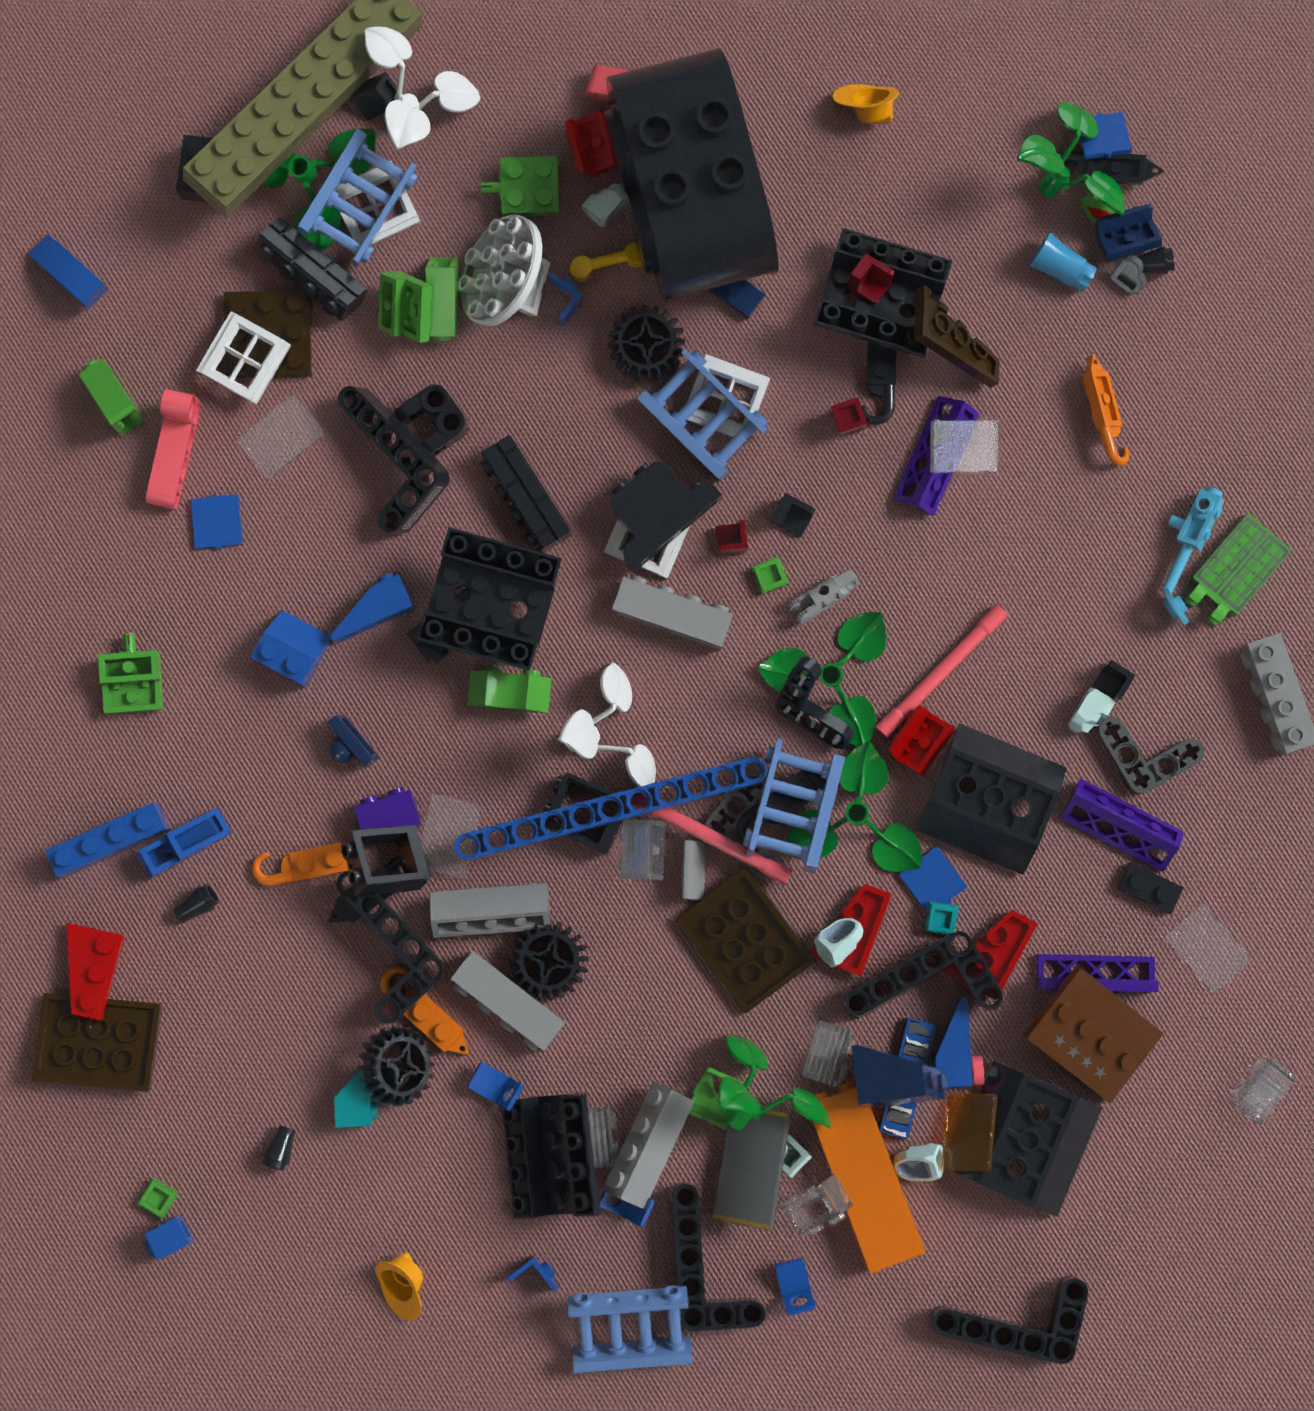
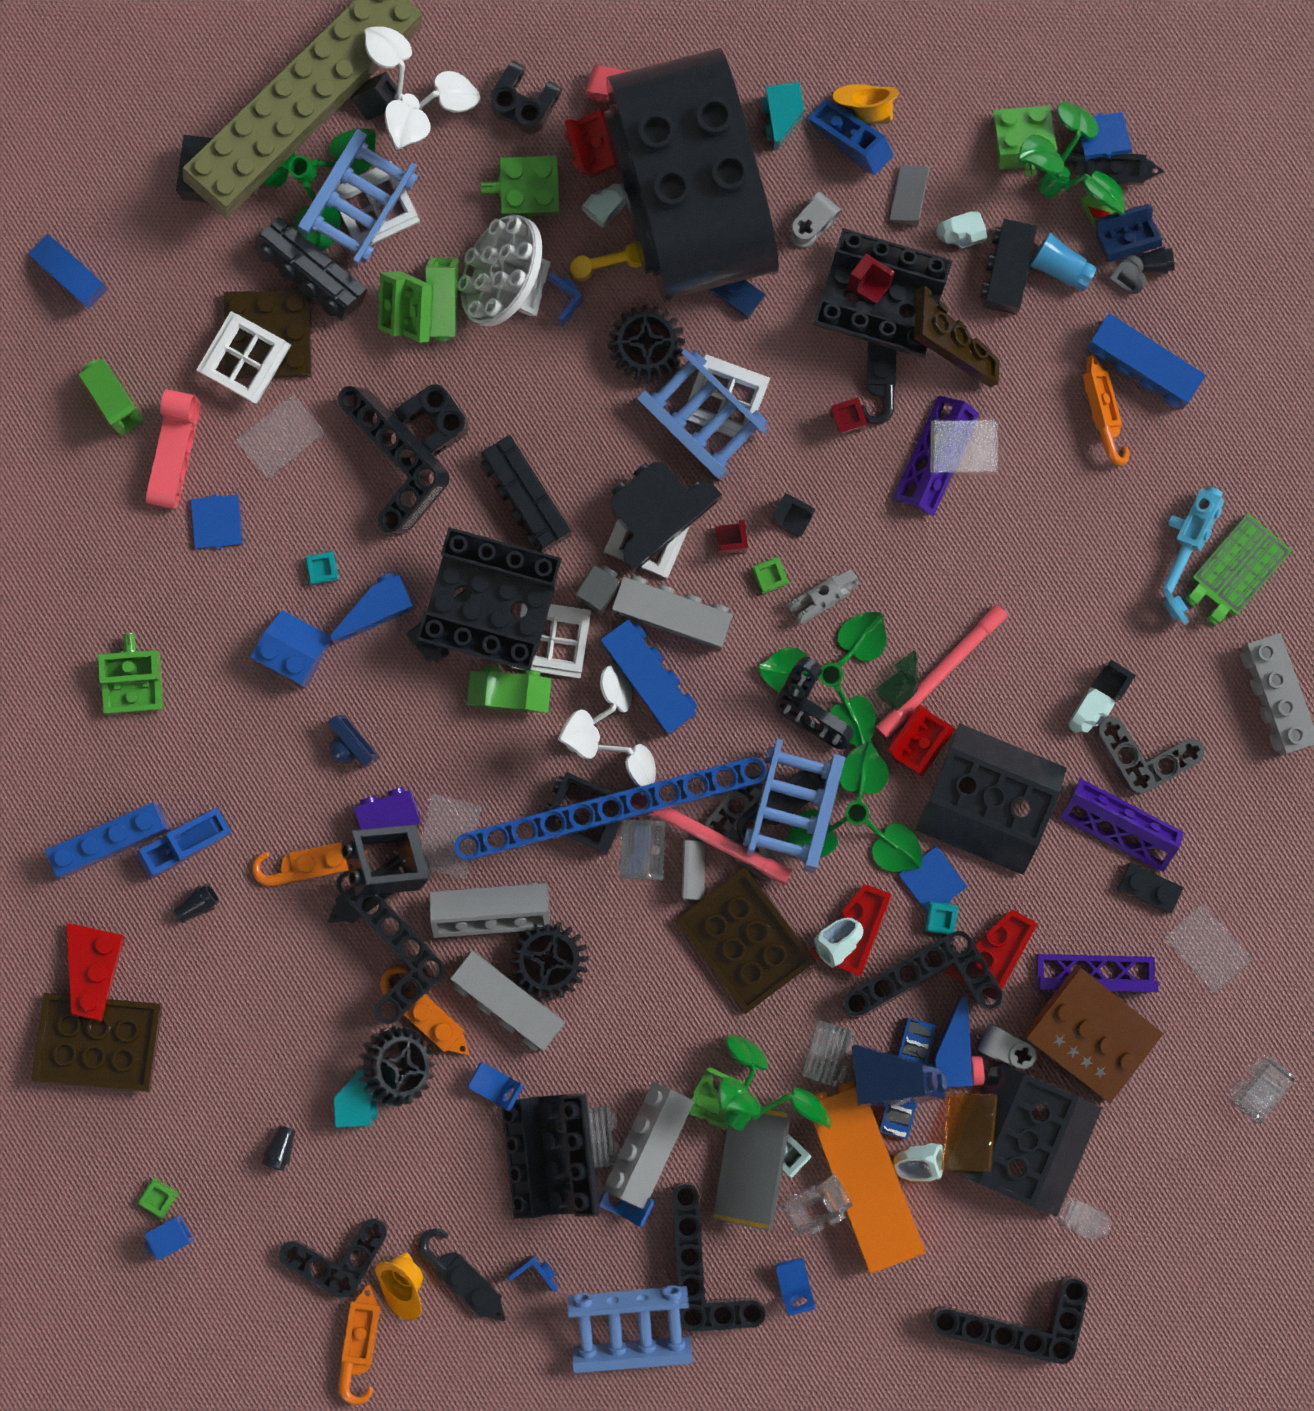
none -> black beam [279,1218,388,1298]
none -> teal tile [305,551,339,586]
none -> orange plate [338,1284,381,1405]
none -> black plate [418,1228,506,1321]
none -> black piece [490,60,563,134]
none -> white piece [512,603,591,679]
none -> dark grey brick [576,565,620,617]
none -> blue brick [600,619,698,736]
none -> teal slope [760,82,804,150]
none -> light grey piece [791,192,842,248]
none -> blue slope [808,98,894,176]
none -> clear green slope [876,650,918,711]
none -> light grey slope [889,165,930,226]
none -> light aqua rock [936,211,987,248]
none -> light grey piece [977,1024,1036,1069]
none -> black brick [980,219,1037,315]
none -> bright green plate [993,105,1057,177]
none -> clear window [1057,1196,1111,1241]
none -> blue brick [1086,313,1206,409]

